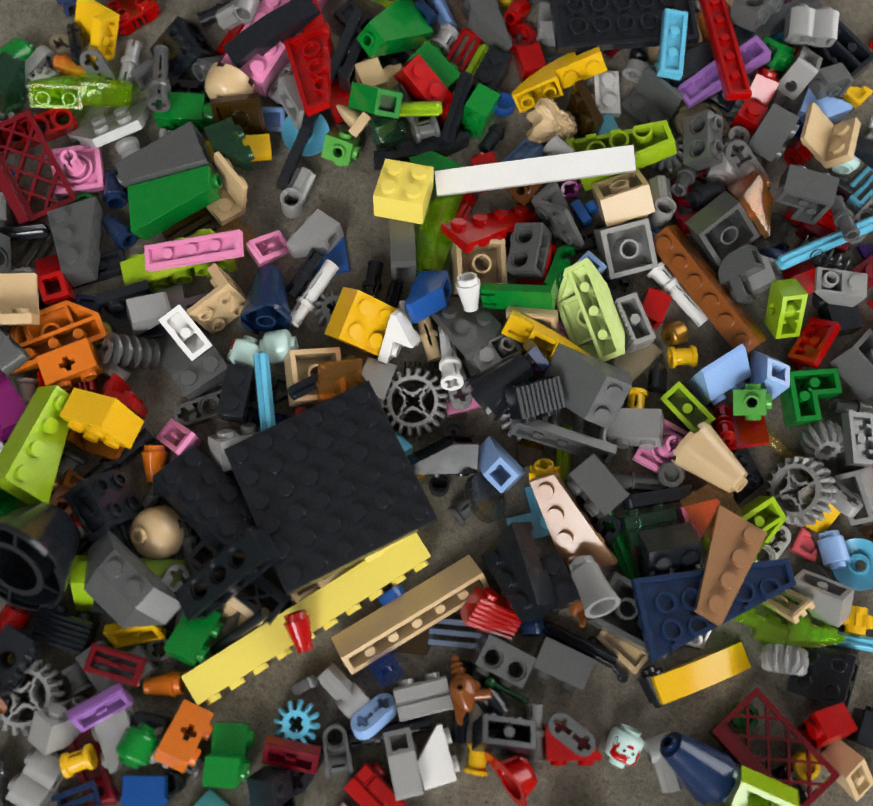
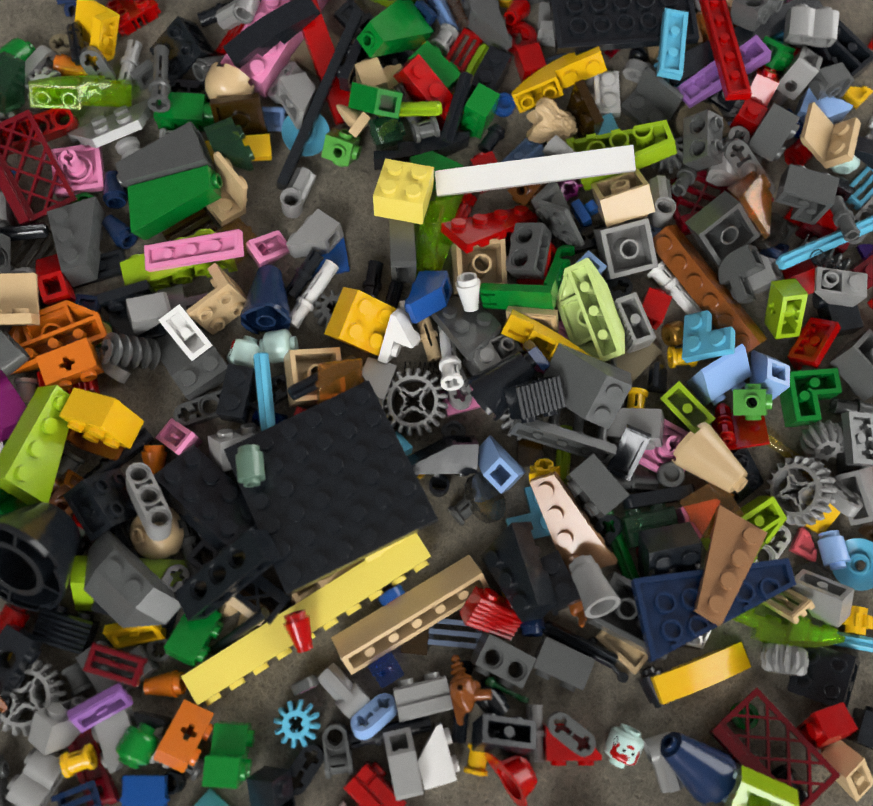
red bracket [102,374,149,419] -> none
dark red tile [261,735,322,775] -> none
red wing [283,22,331,117] -> none
black brick [688,179,727,210] -> none
yellow tile [791,751,820,780] -> none
none -> light grey beam [126,462,172,541]
none -> sand green brick [235,445,265,487]
none -> black tile [606,424,652,481]
none -> medium azure plate [682,310,736,363]

